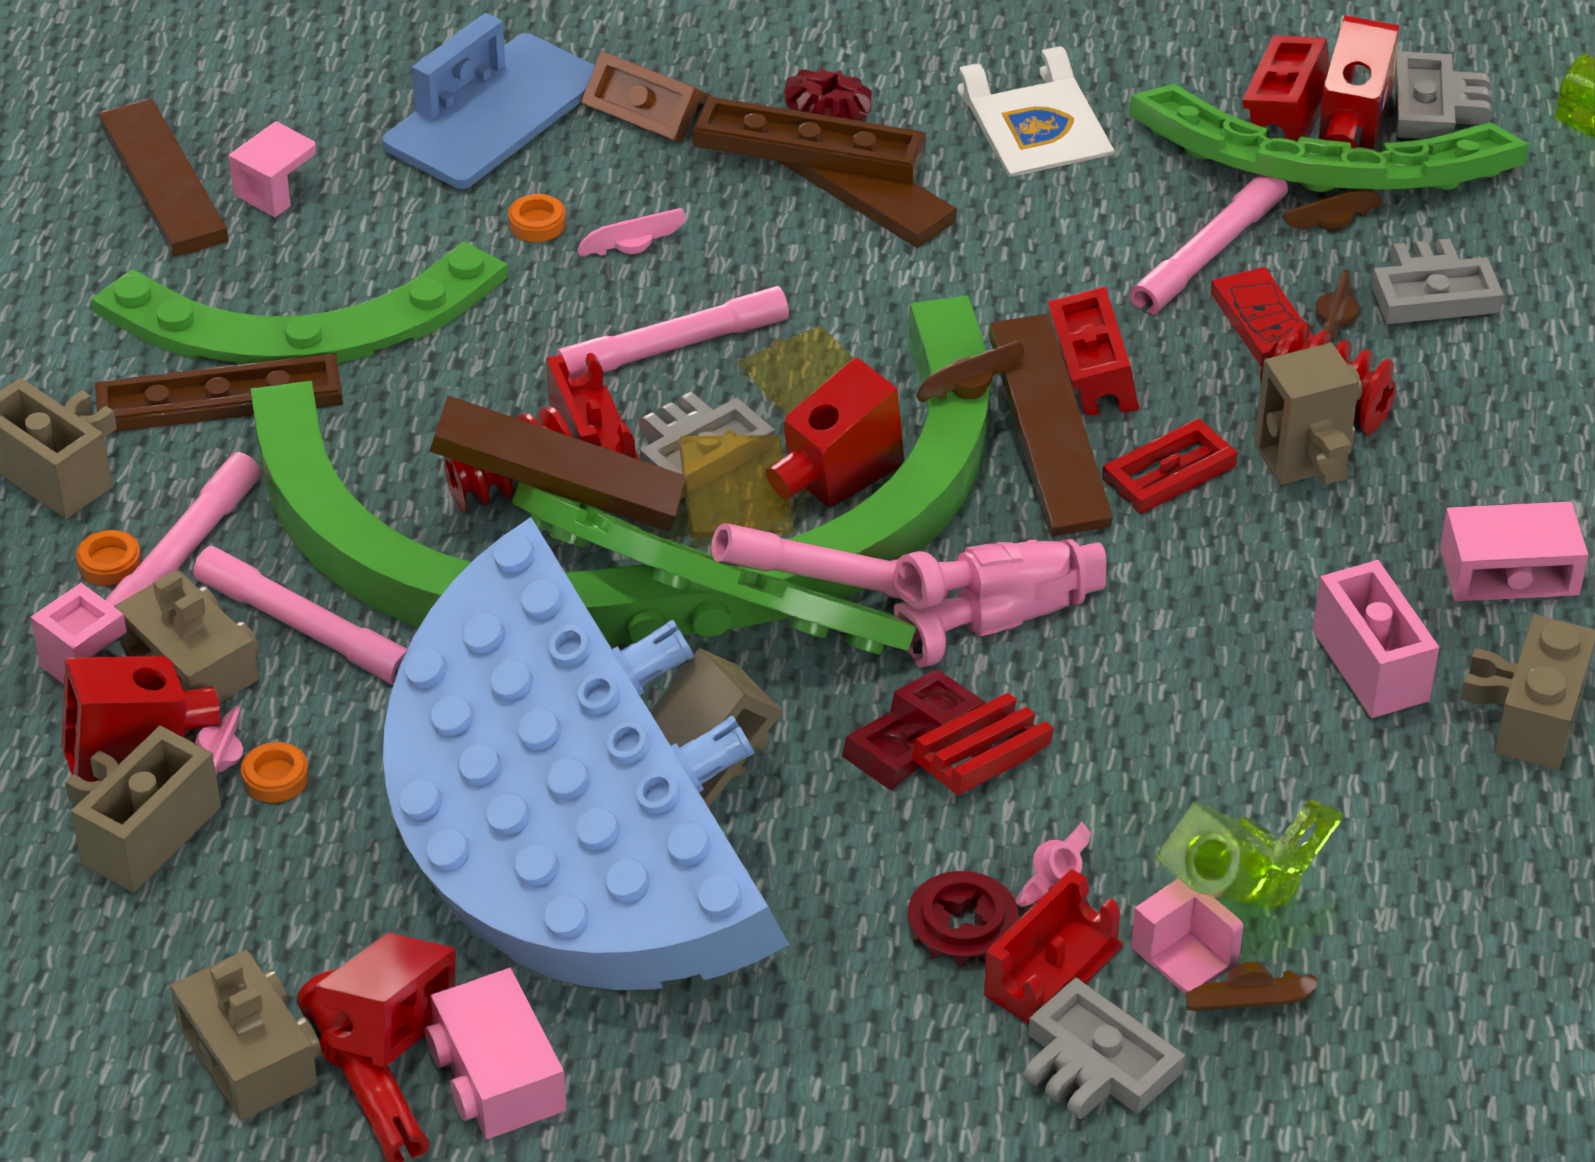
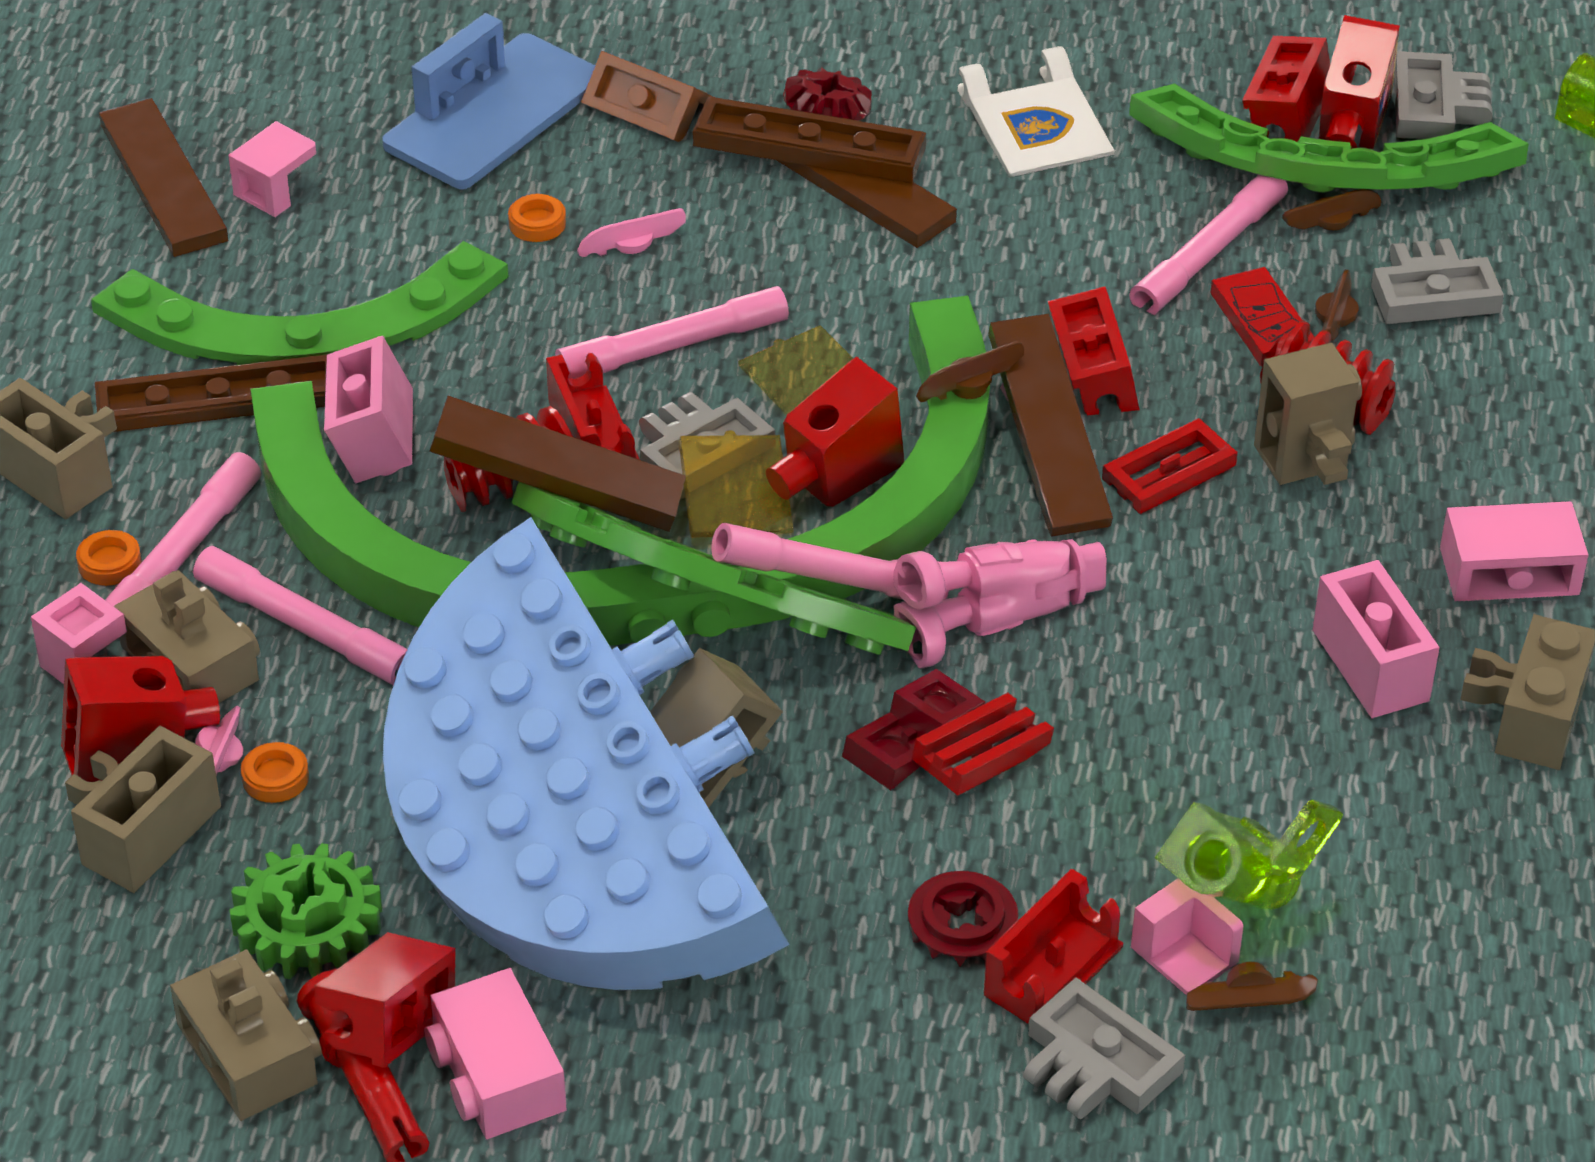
bright pink piece [1016,822,1091,907] -> none
none -> bright green gear [229,843,383,979]
none -> bright pink brick [324,335,413,484]

